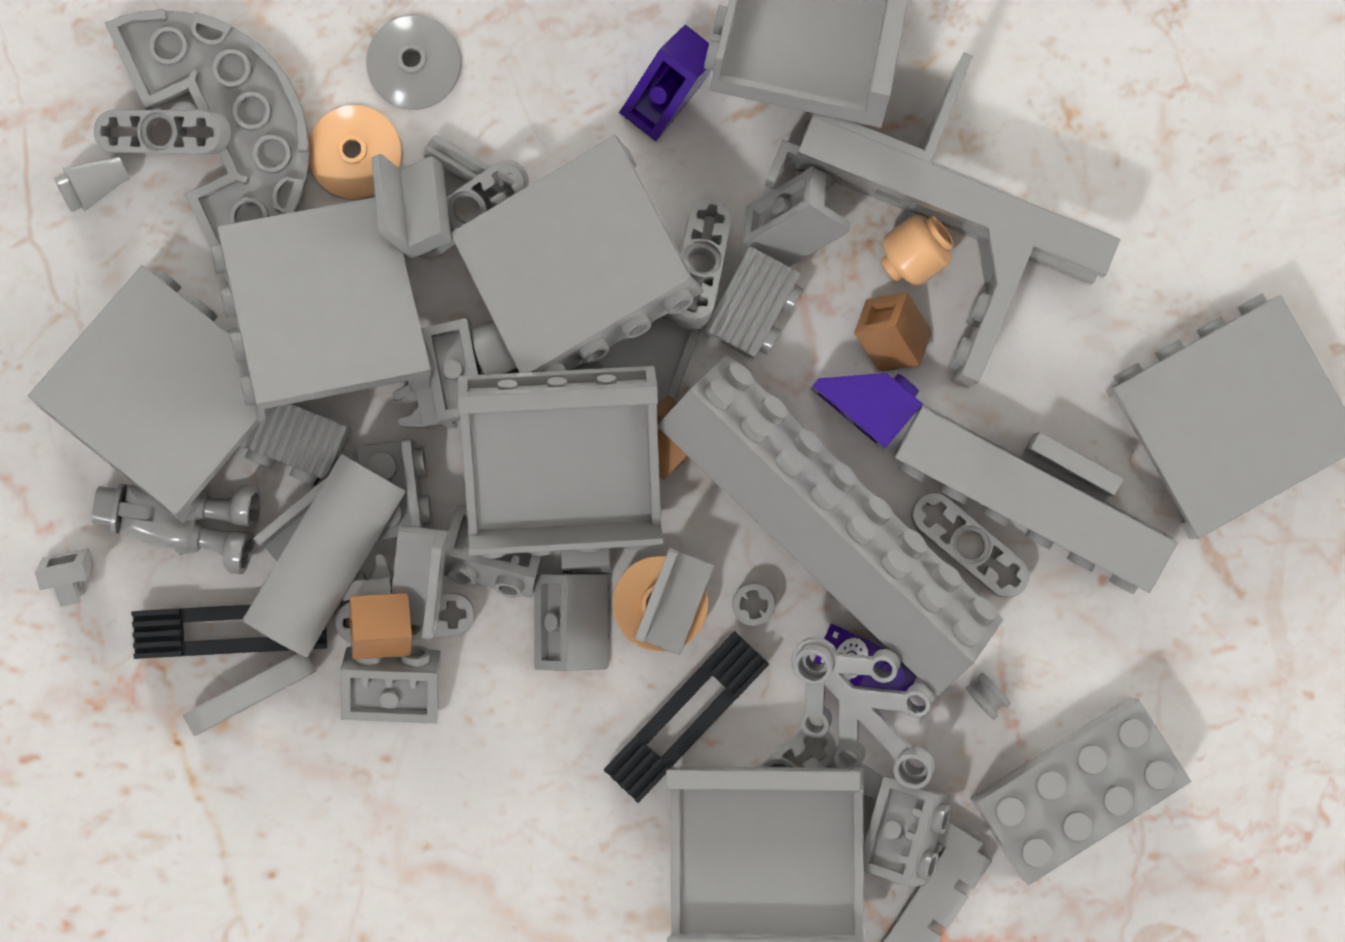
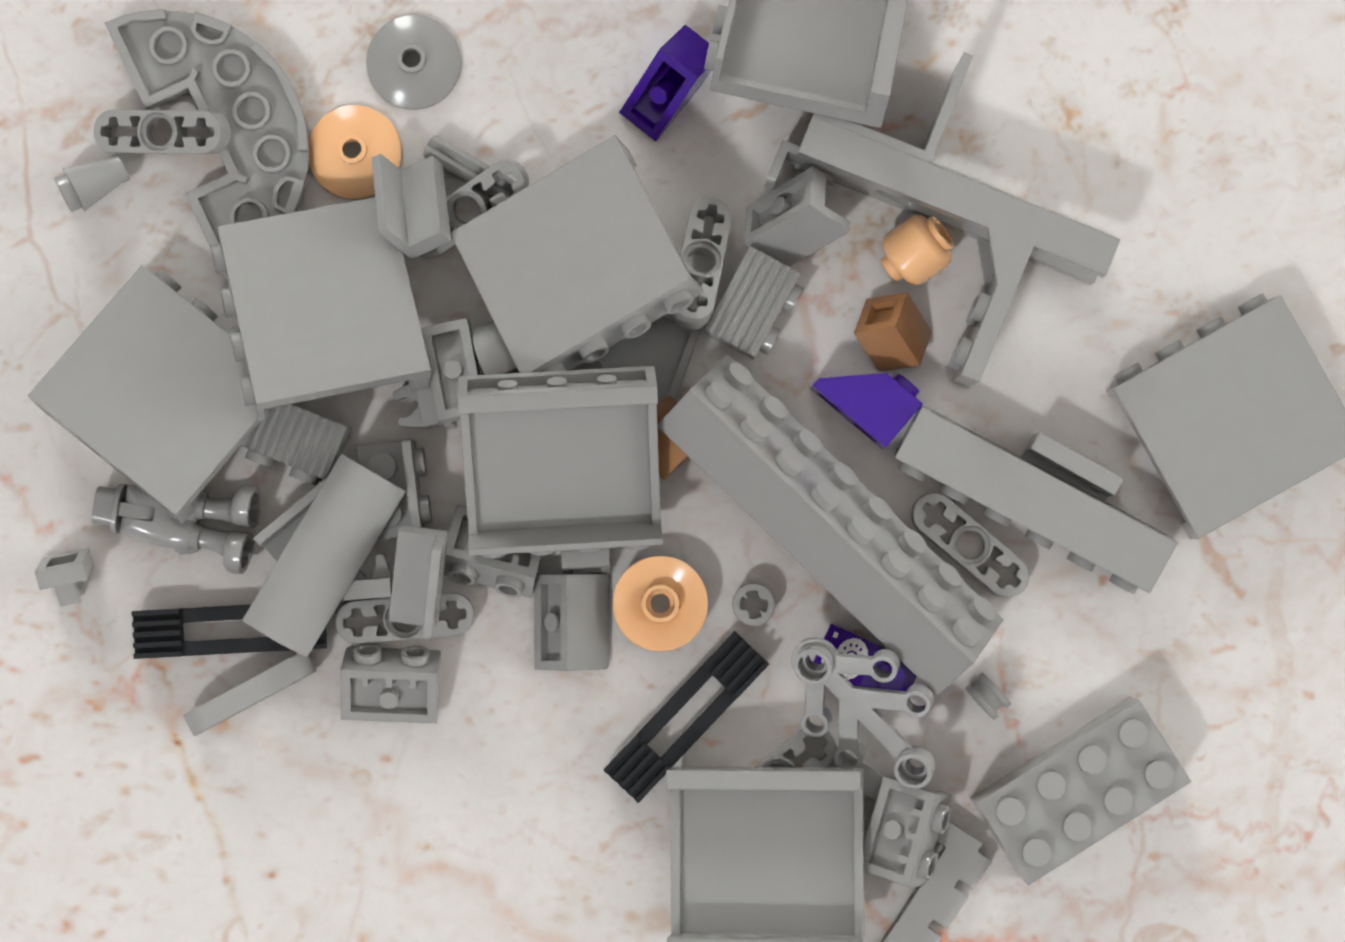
medium nougat panel [349,593,412,660] -> none
light grey panel [635,548,714,655] -> none

